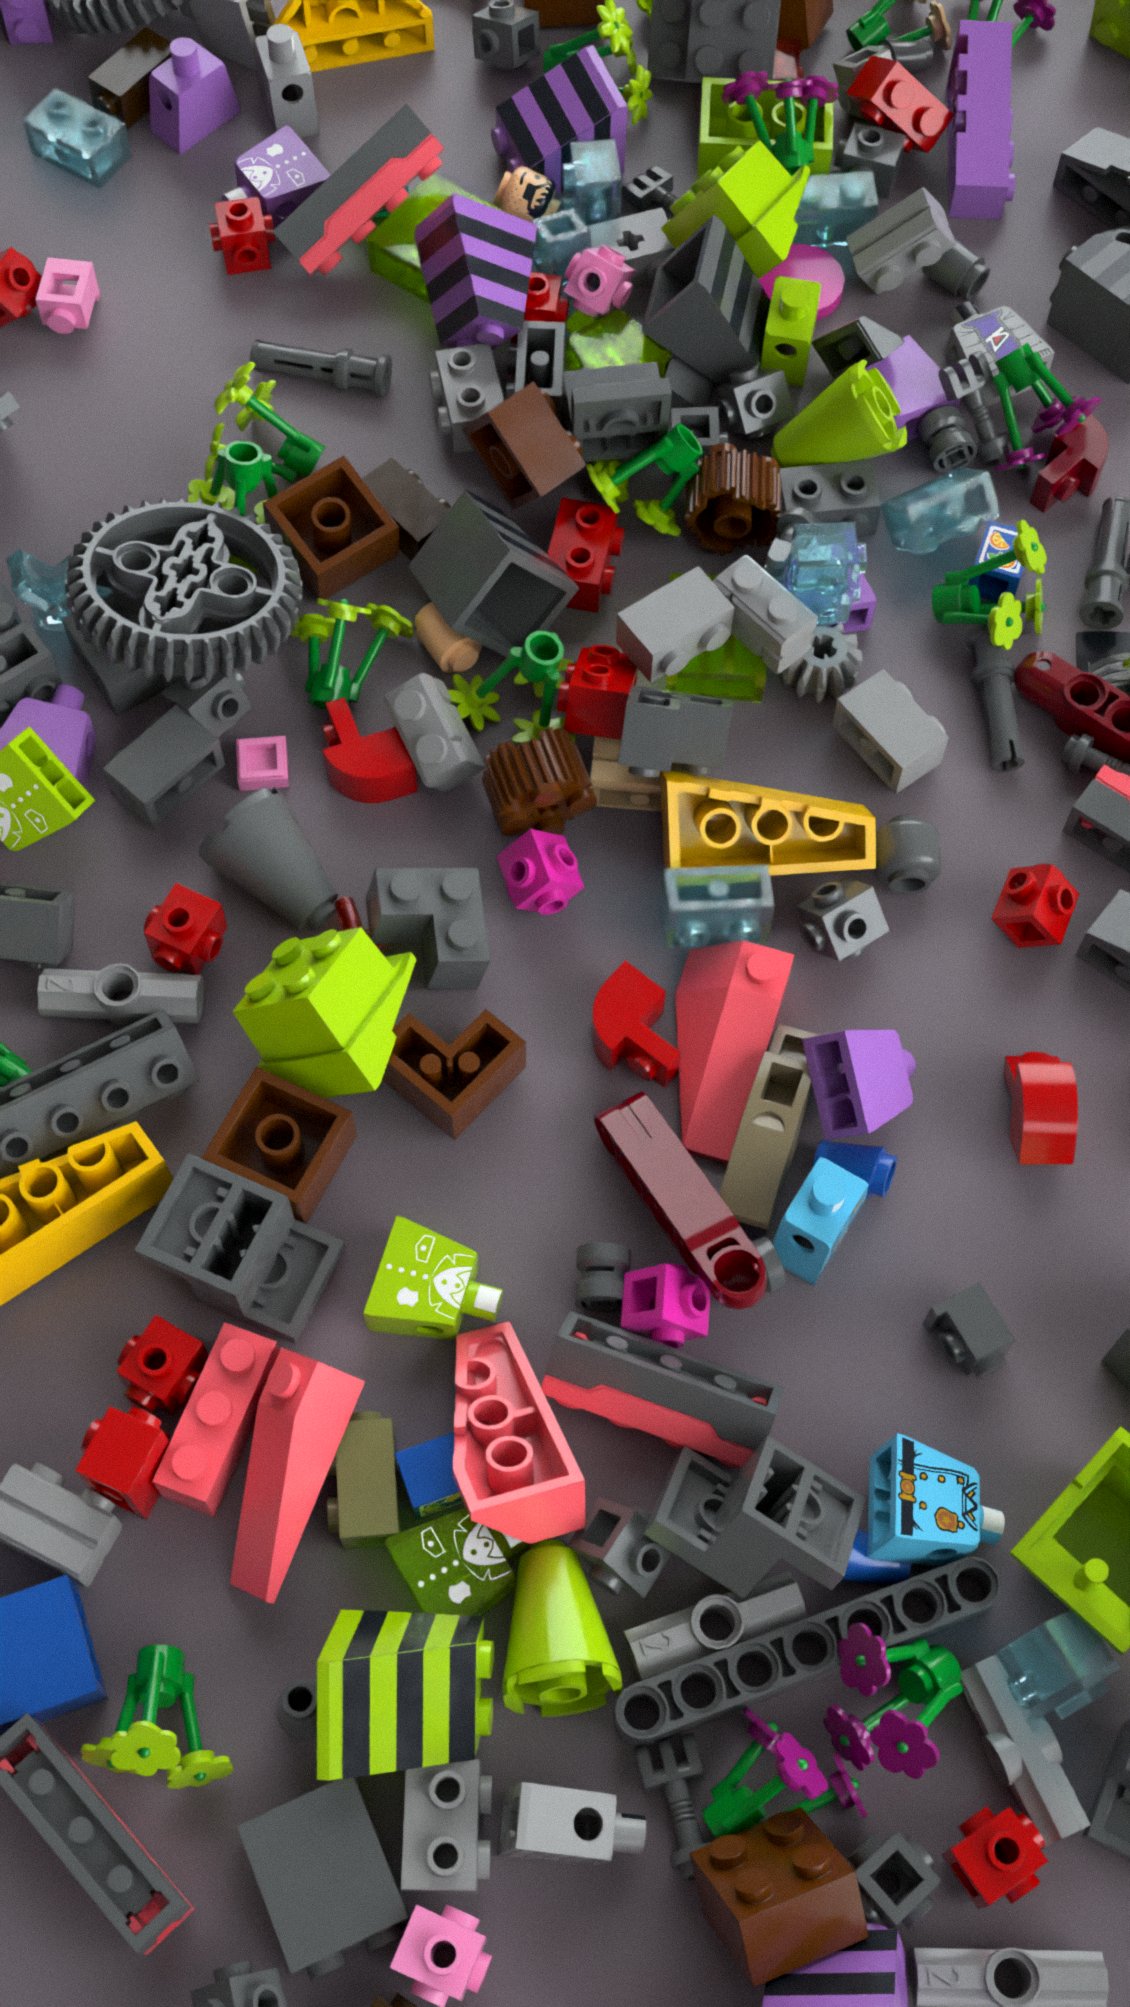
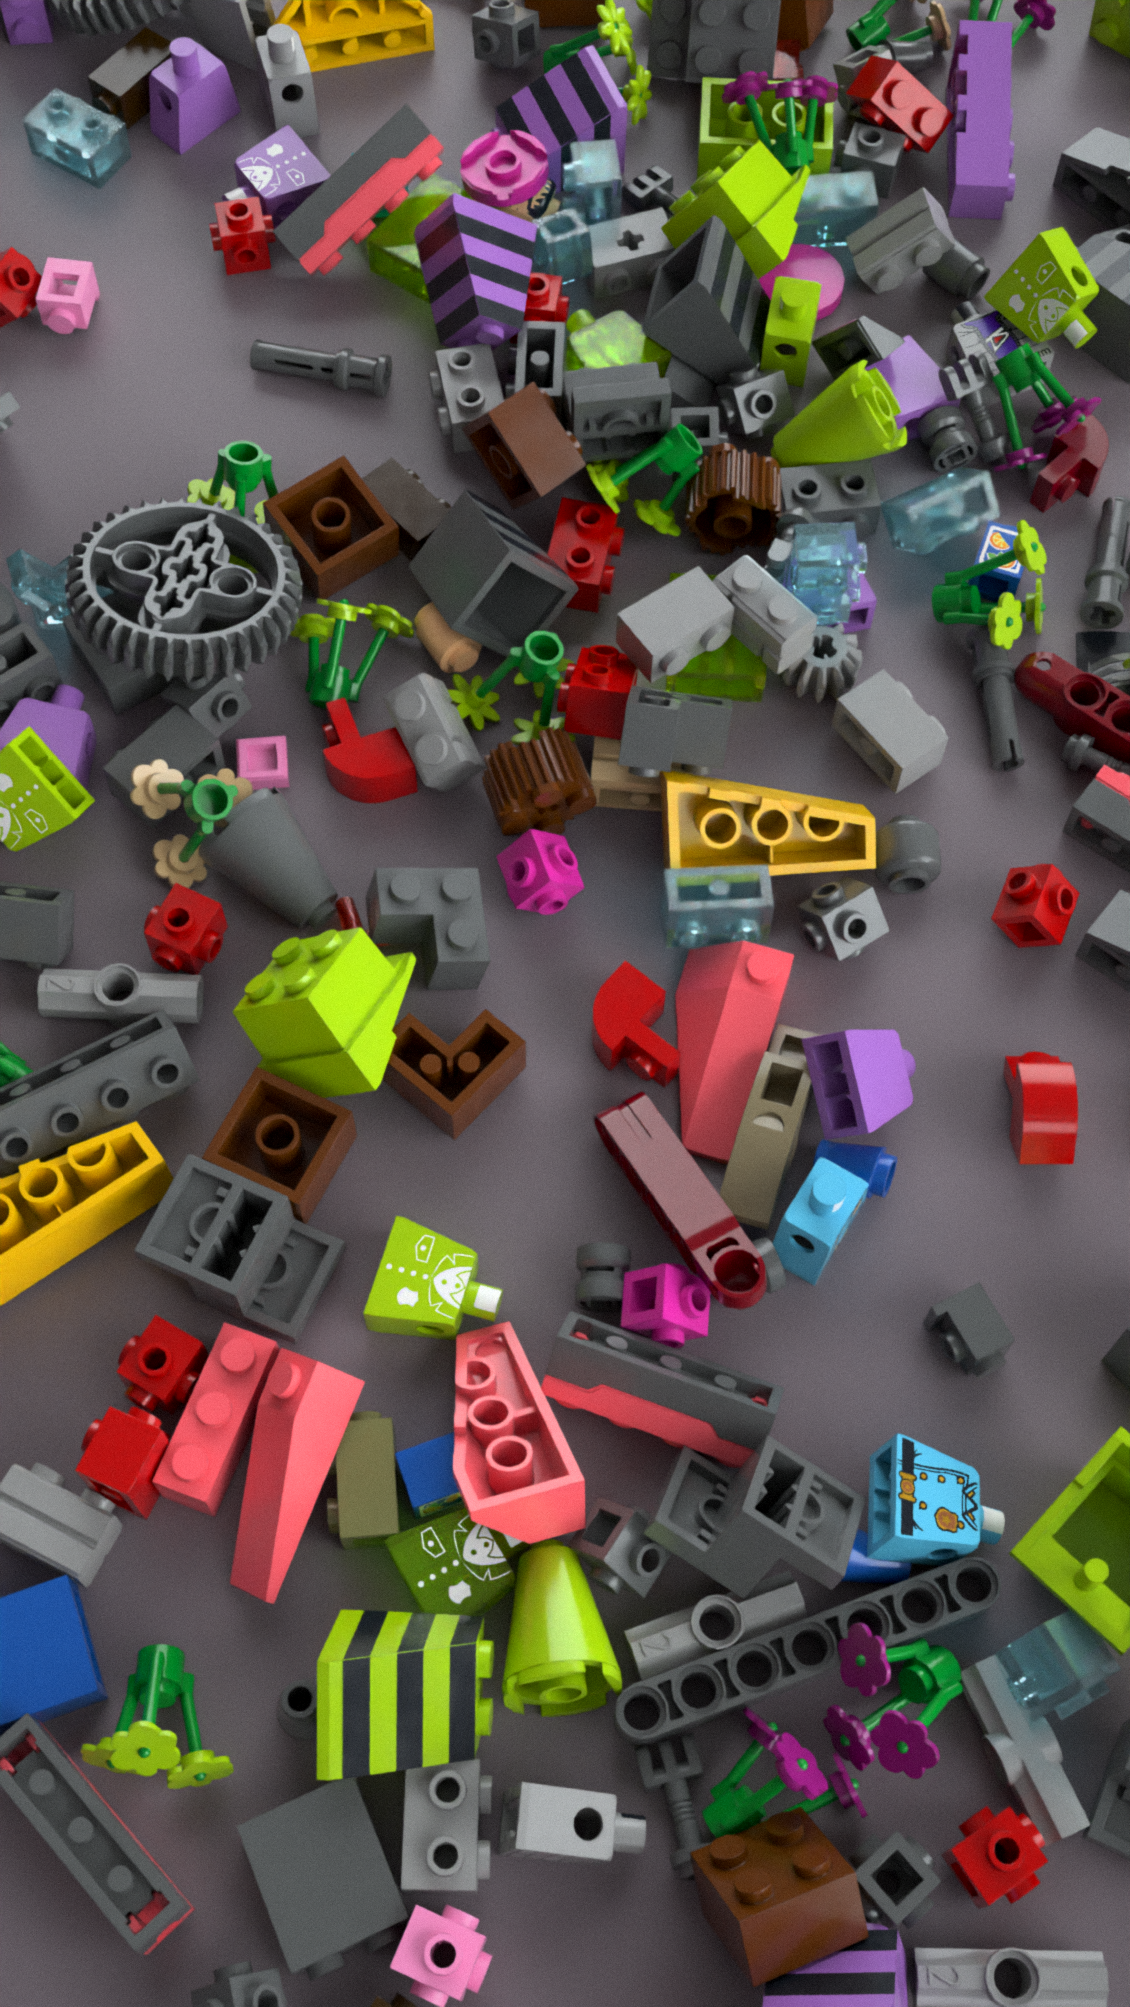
plant [204,362,325,483] -> none
bright pink brick [563,244,637,317] -> none
none -> tan plant [130,759,253,888]
none -> dark pink tile [460,130,549,207]
none -> lime torso [983,227,1099,349]

